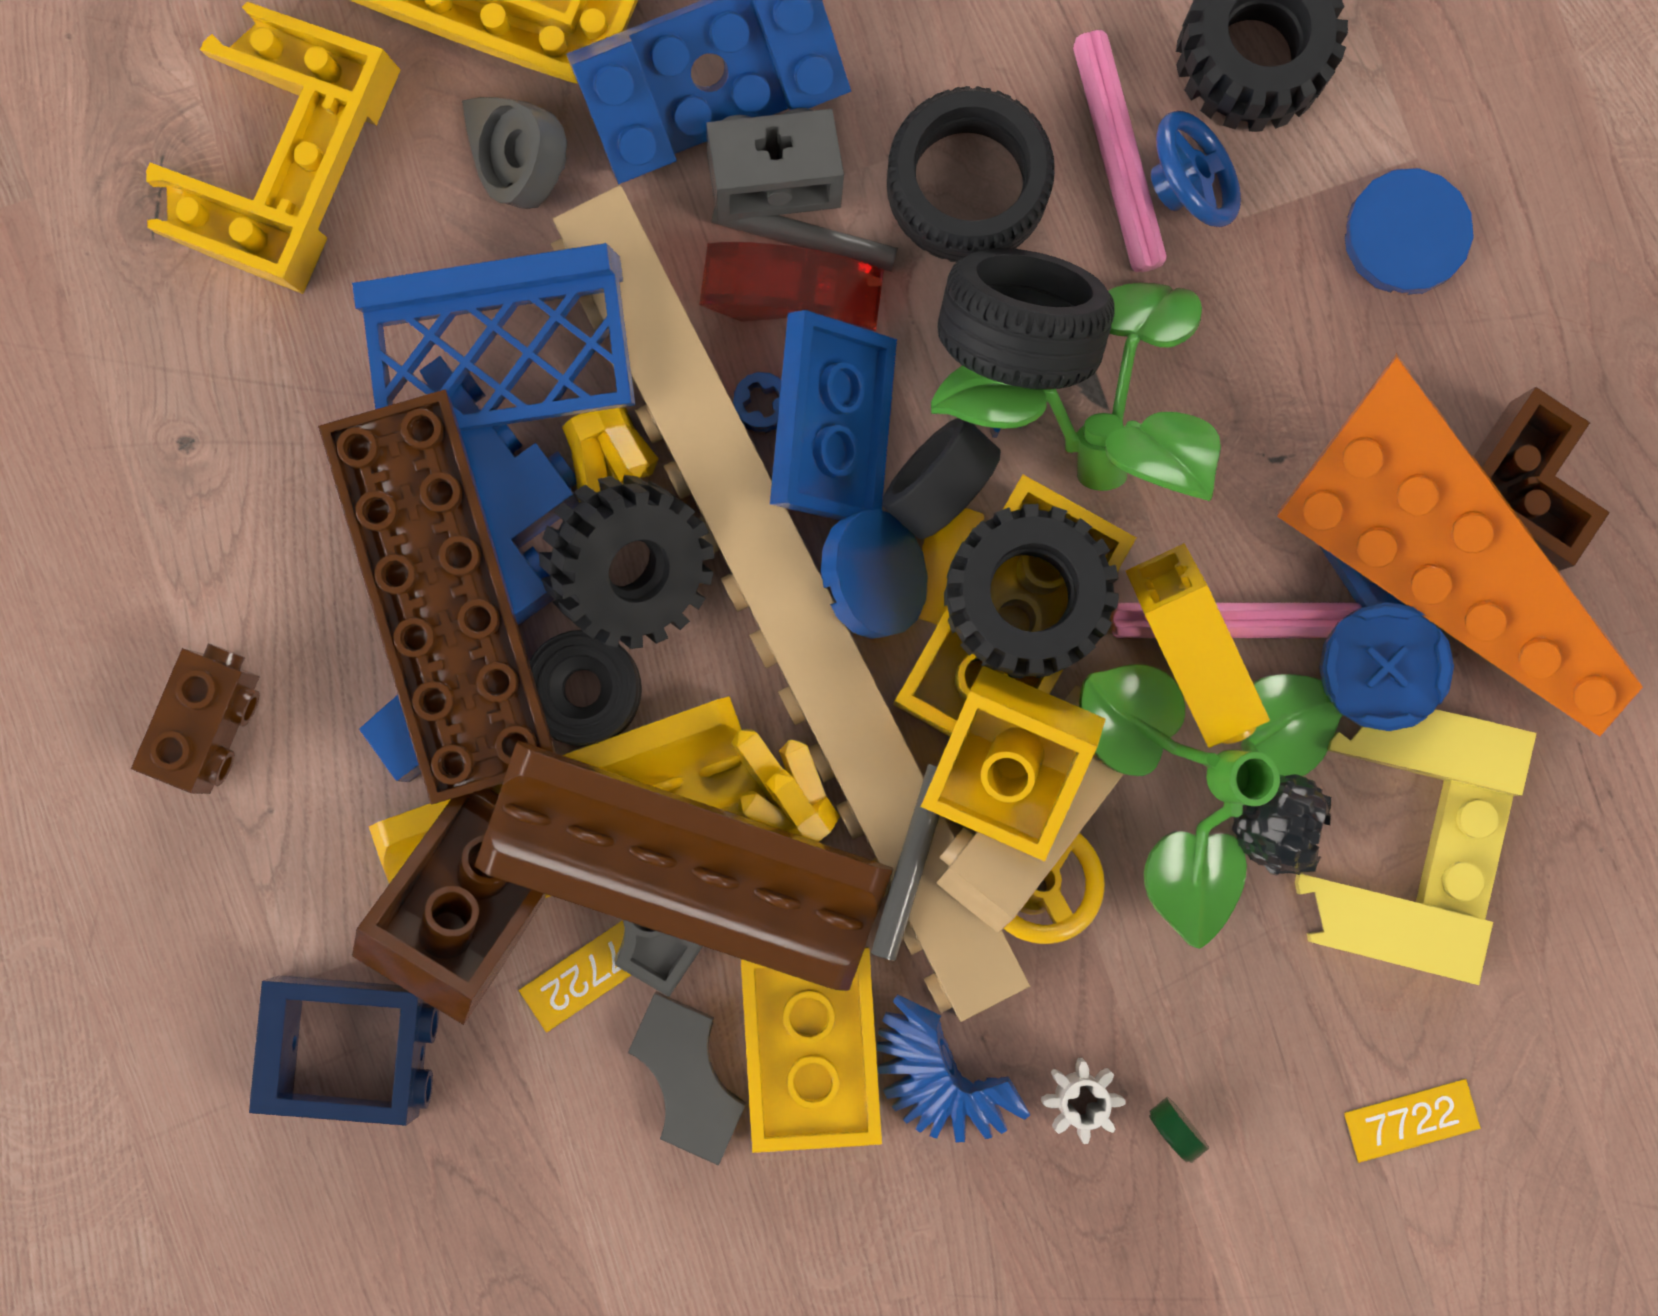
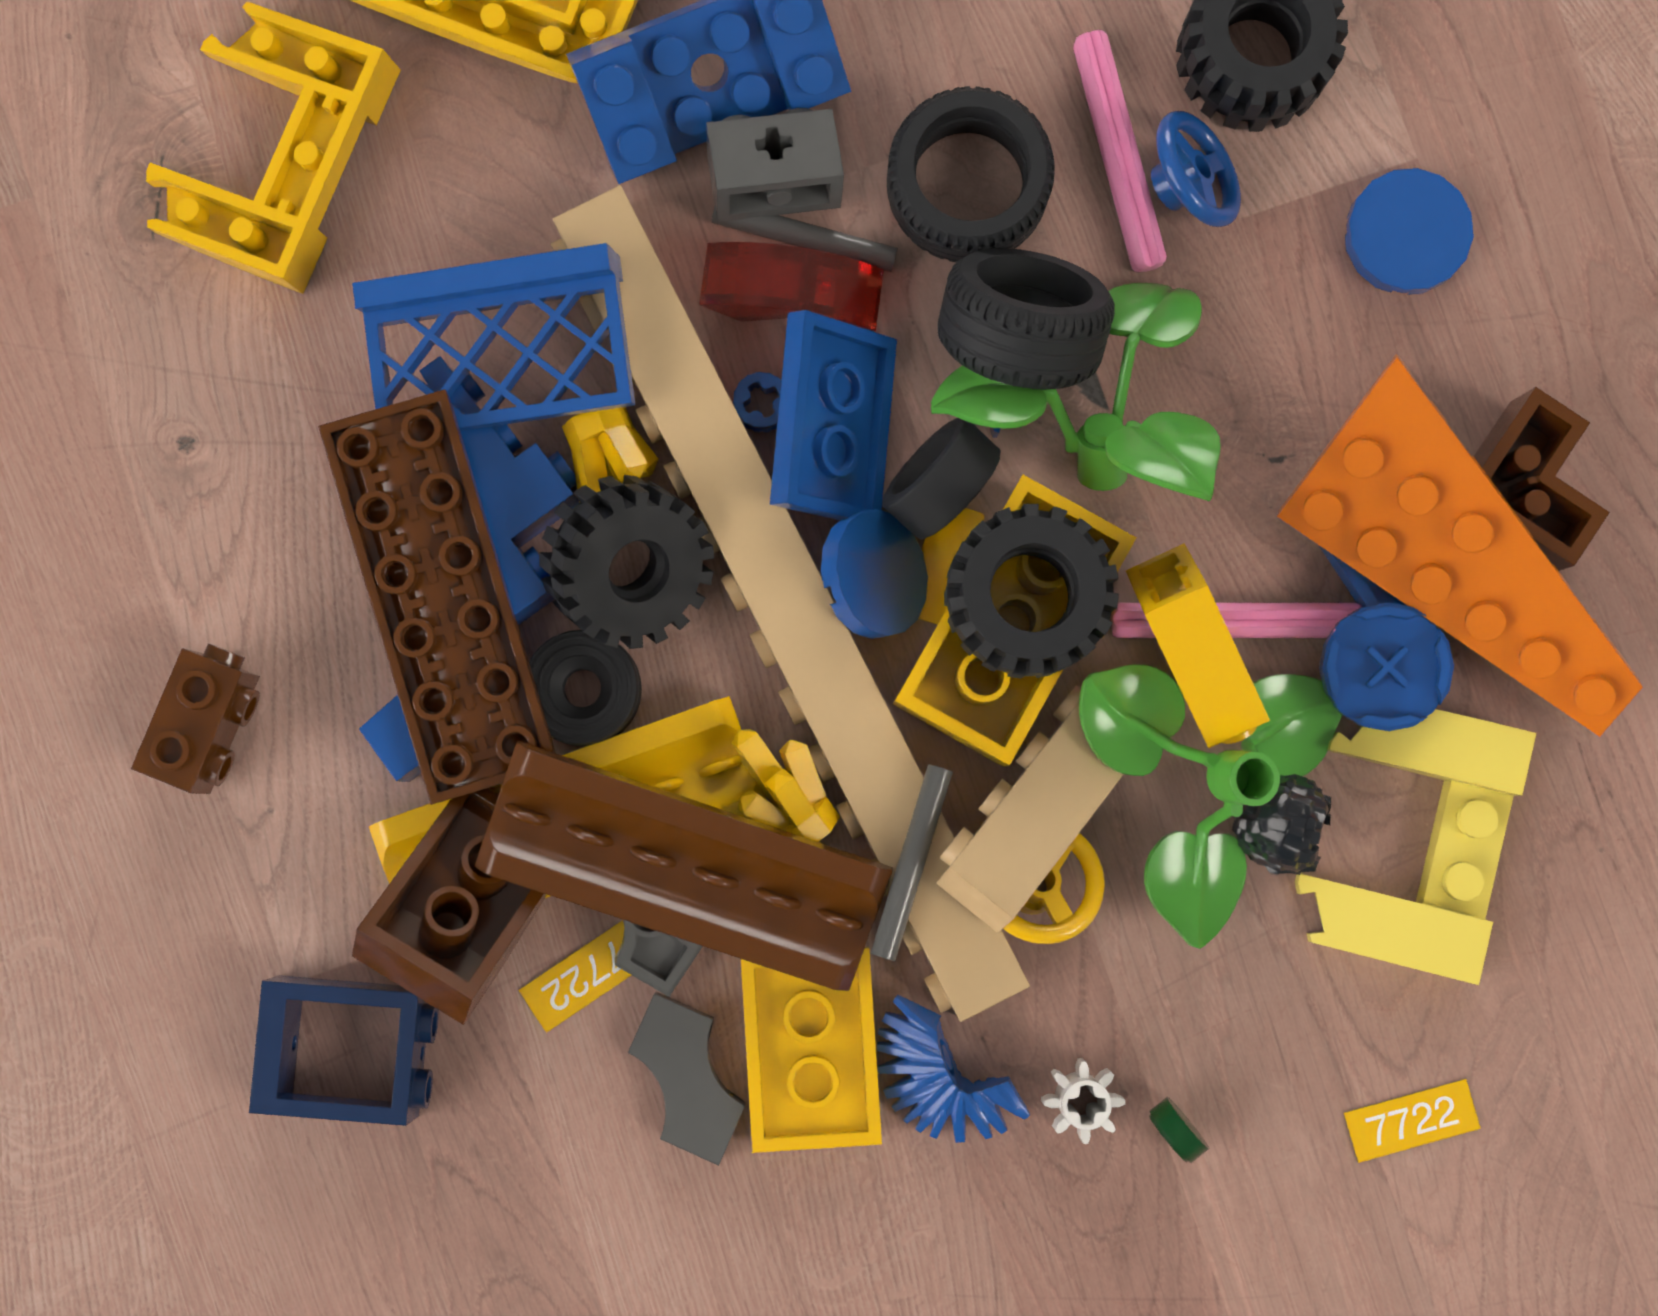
dark grey piece [462,97,567,209] -> none
yellow slope [921,666,1106,862] -> none

